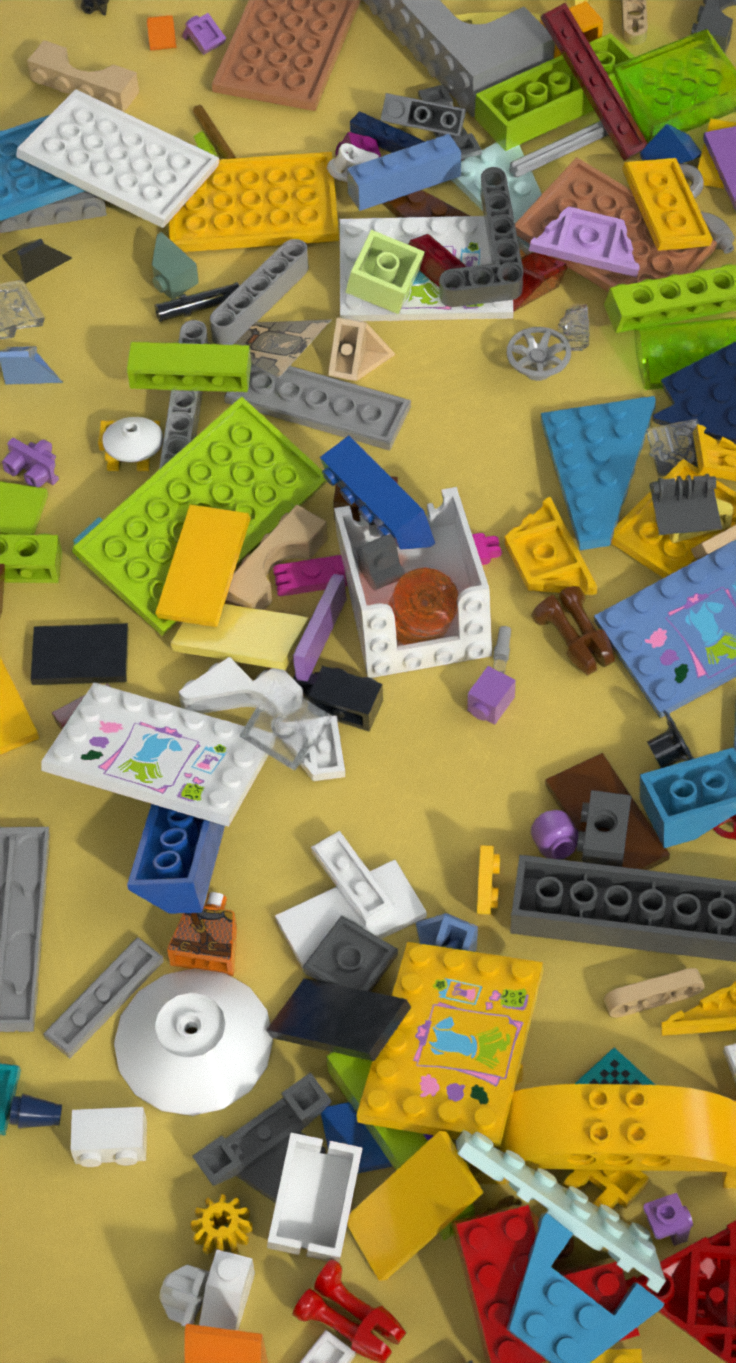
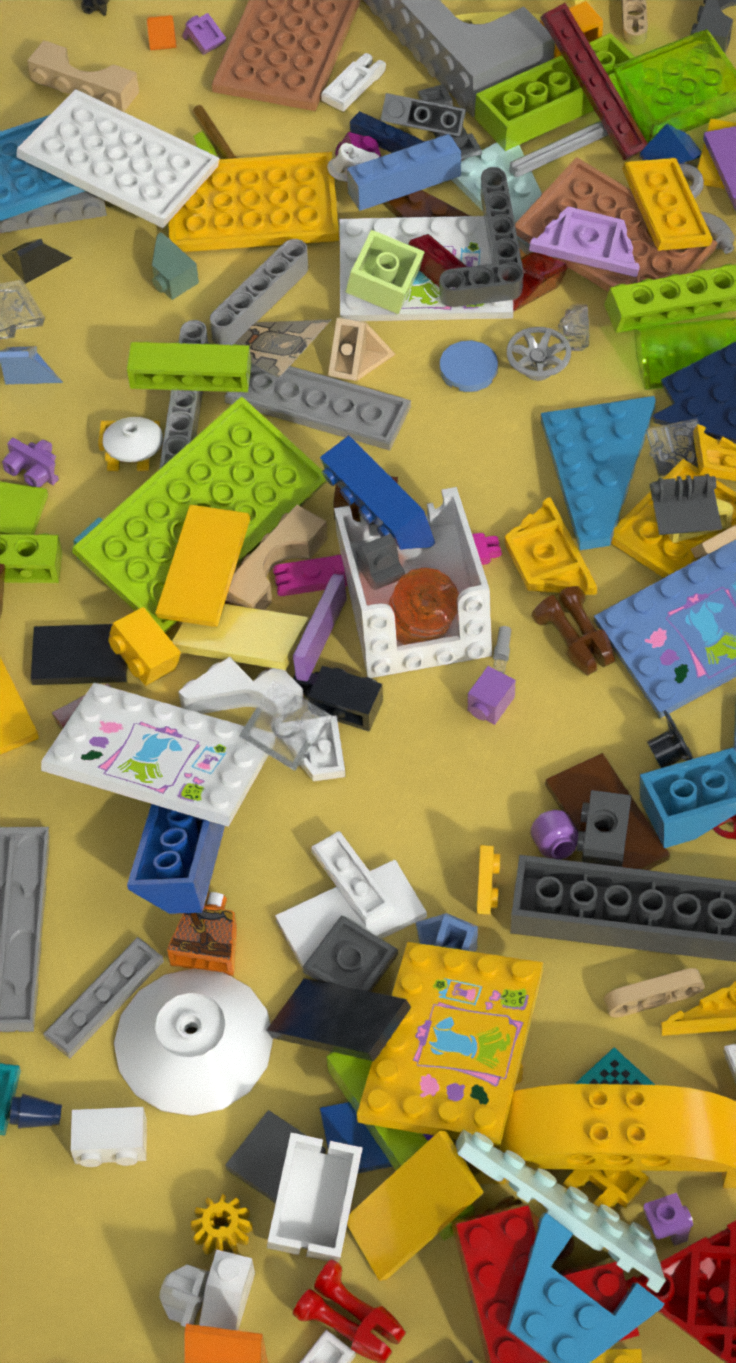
black pin [154,282,239,322] -> none
dark grey slope [192,1072,331,1186] -> none
none -> yellow brick [108,607,181,686]
none -> white hinge [321,53,386,112]
none -> medium blue tile [440,340,498,392]

